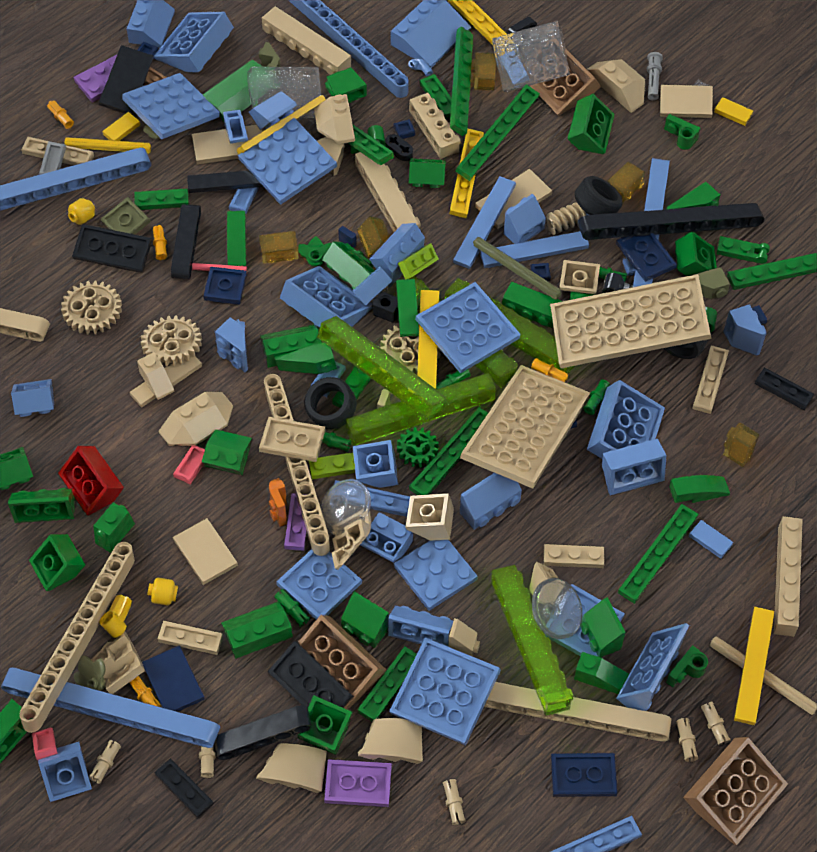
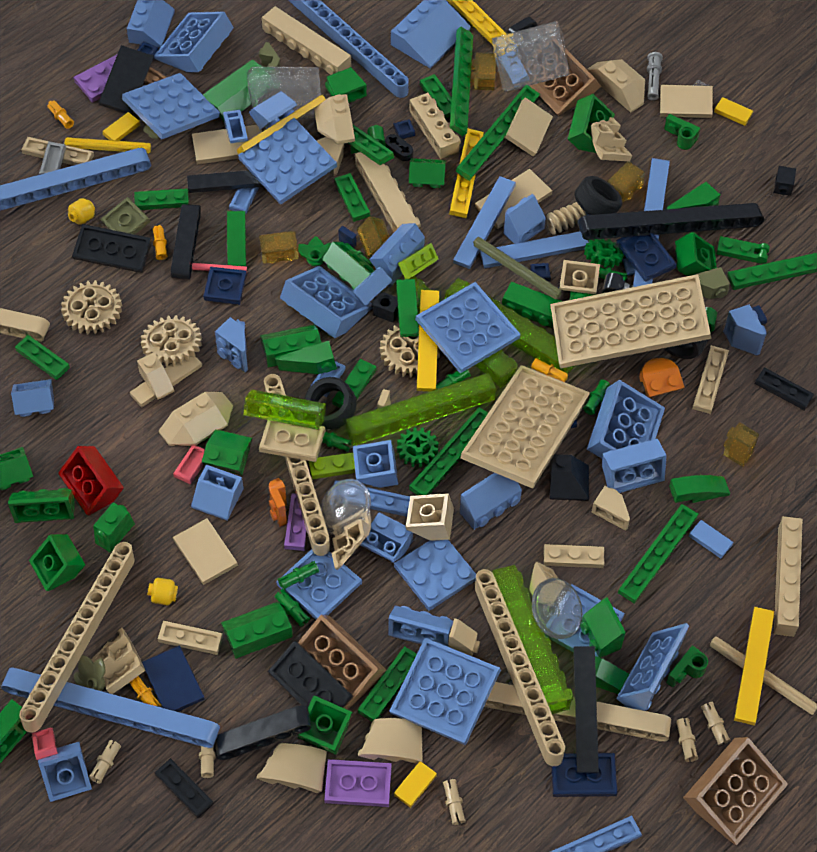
yellow piece [99,595,132,638] -> none
clear neon green brick [317,316,448,421] -> none
green slope [341,592,389,648] -> none
medium blue arm [408,59,433,77] -> none
none -> green plate [15,335,70,380]
none -> medium blue slope [191,465,244,521]
none -> clear neon green brick [243,389,326,430]
none -> green pin [278,561,319,590]
none -> green plate [334,173,370,222]
none -> yellow tile [394,761,437,808]
none -> tan beam [475,569,565,766]
none -> tan tile [505,98,553,156]
none -> black slope [550,454,589,501]
none -> black tile [573,646,599,773]
none -> green gear [584,239,624,268]
none -> tan slope [591,117,632,162]
none -> tan slope [592,486,630,531]
none -> orange slope [639,358,685,398]
none -> black brick [773,166,796,196]

